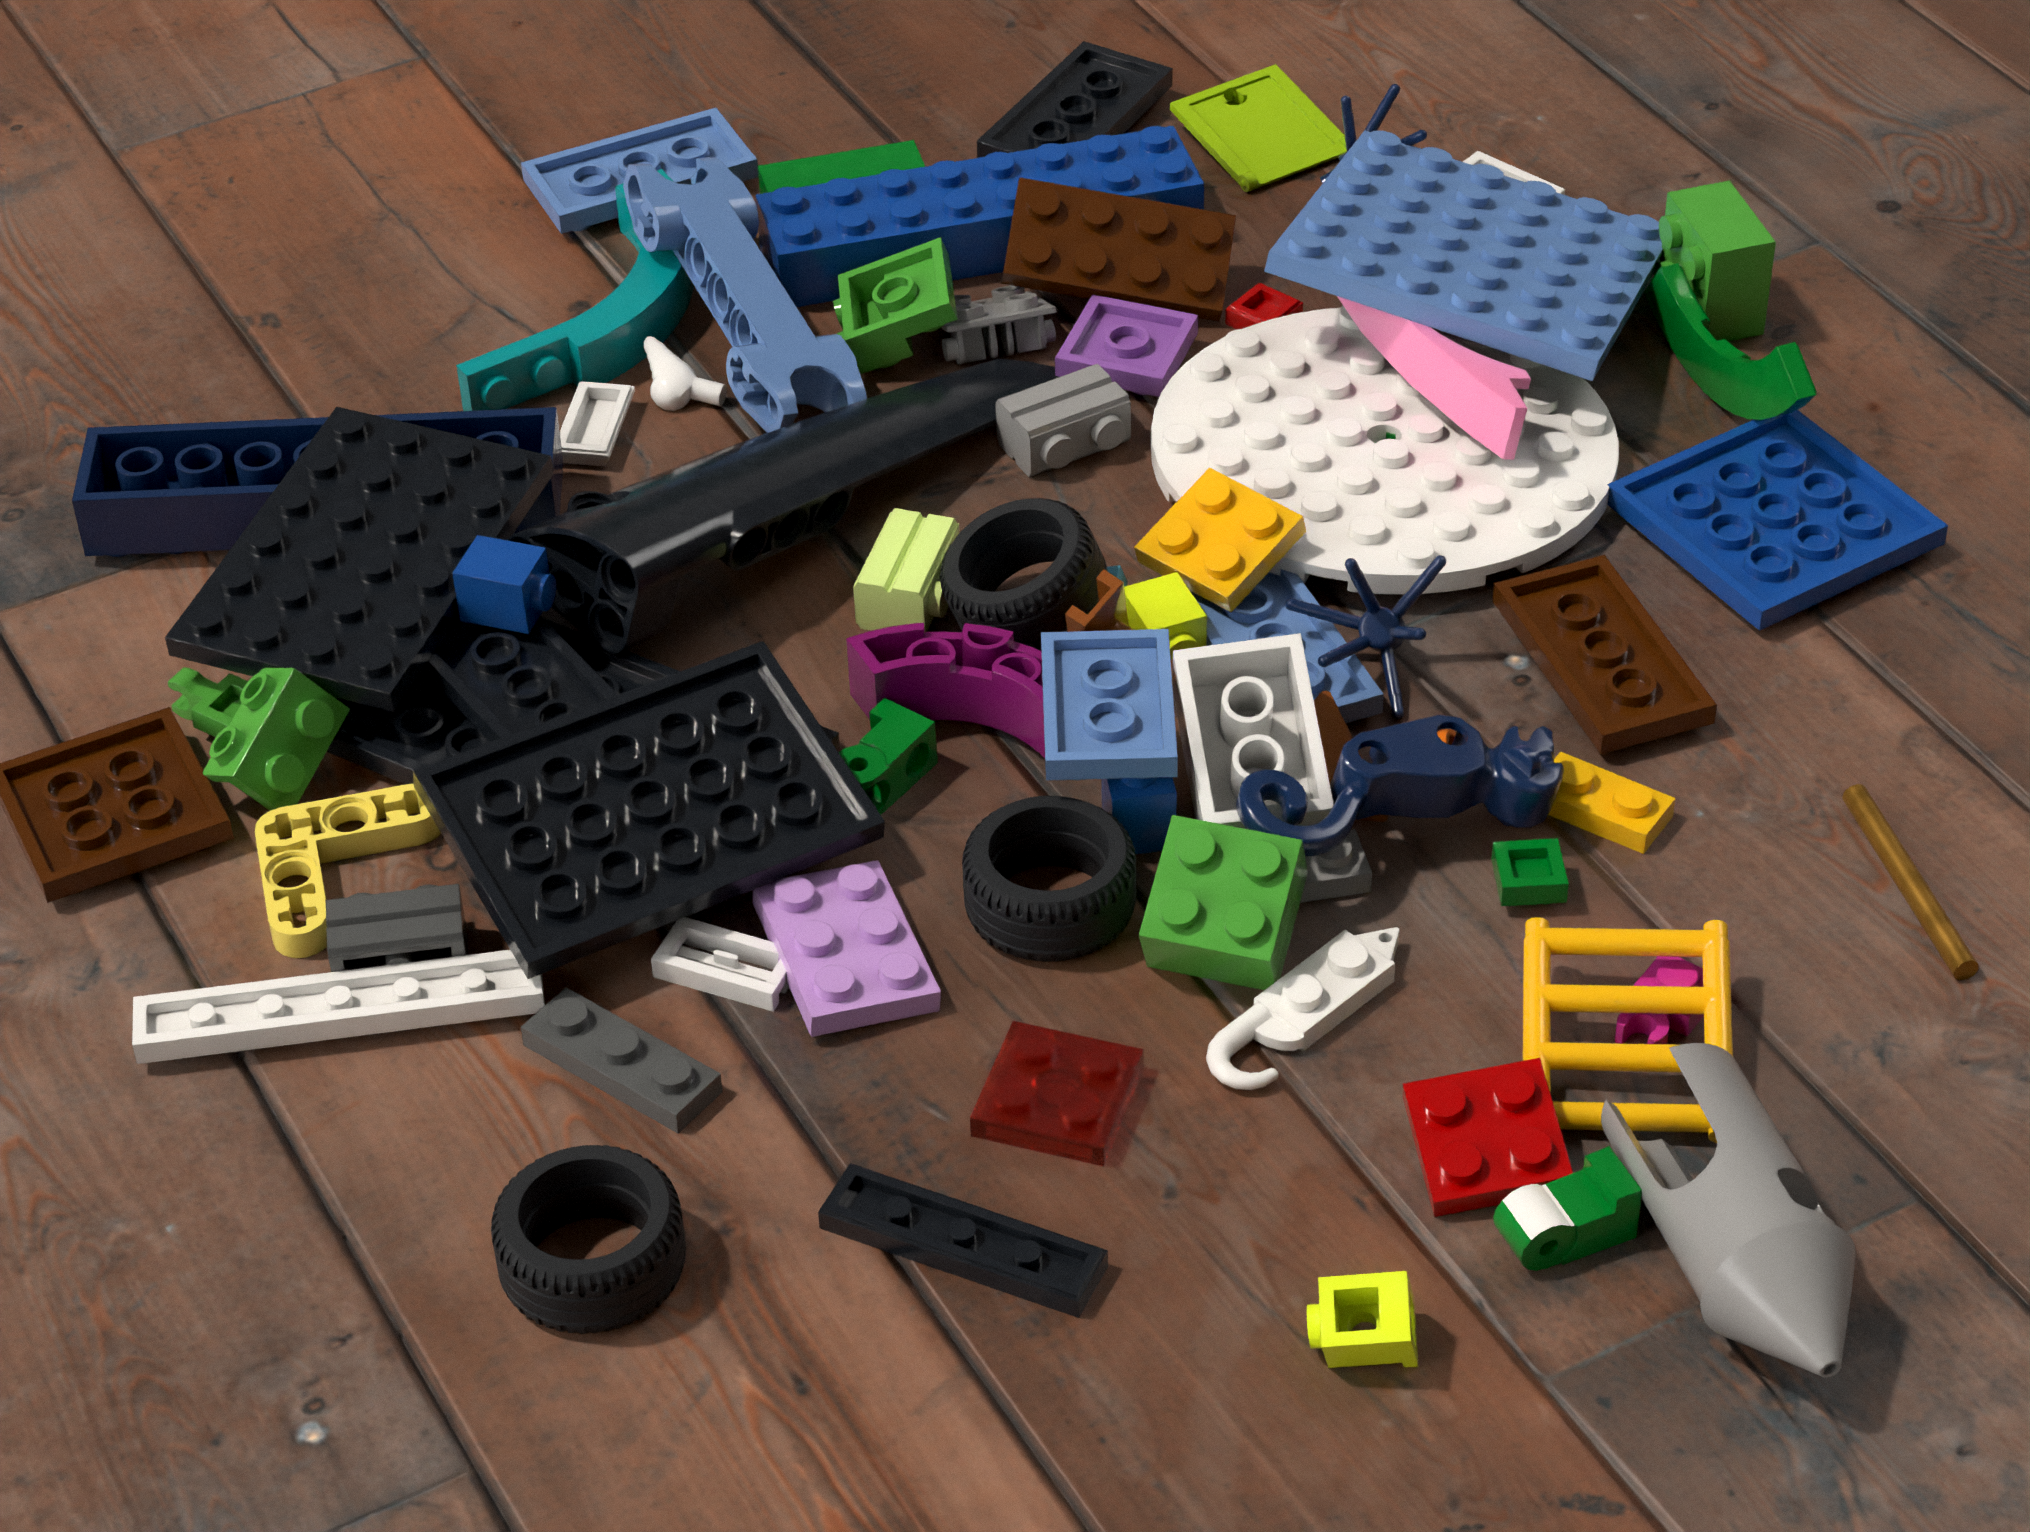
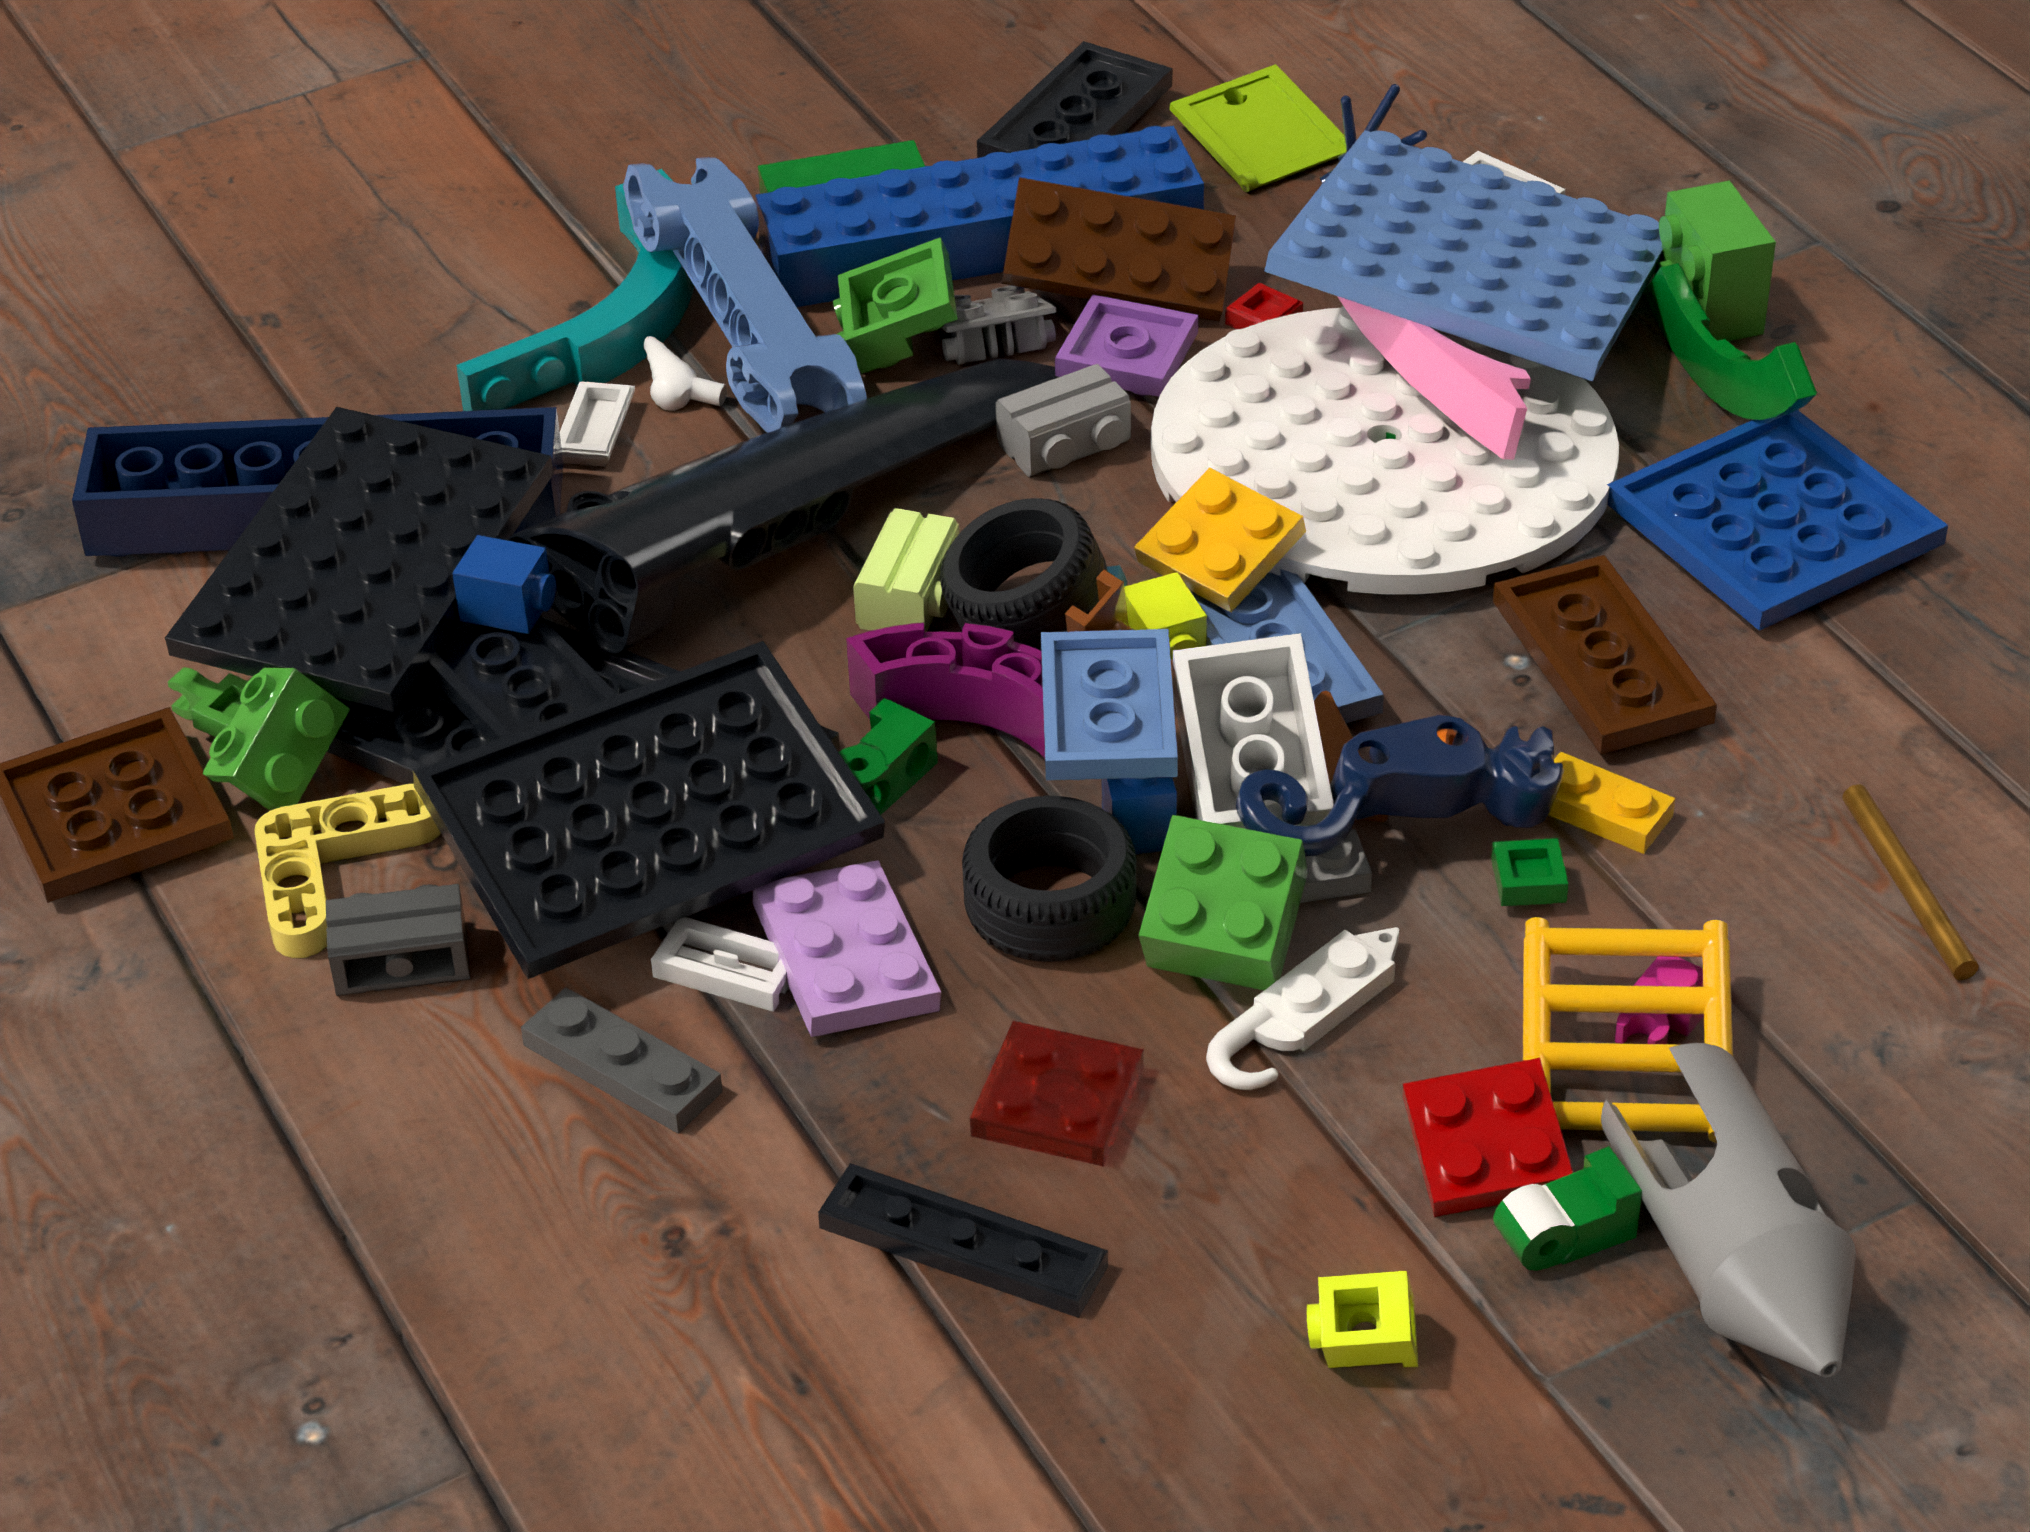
white plate [132,950,545,1064] -> none
black tyre [491,1145,686,1334] -> none
medium blue plate [521,108,758,234] -> none
dark blue plant [1285,555,1447,719] -> none

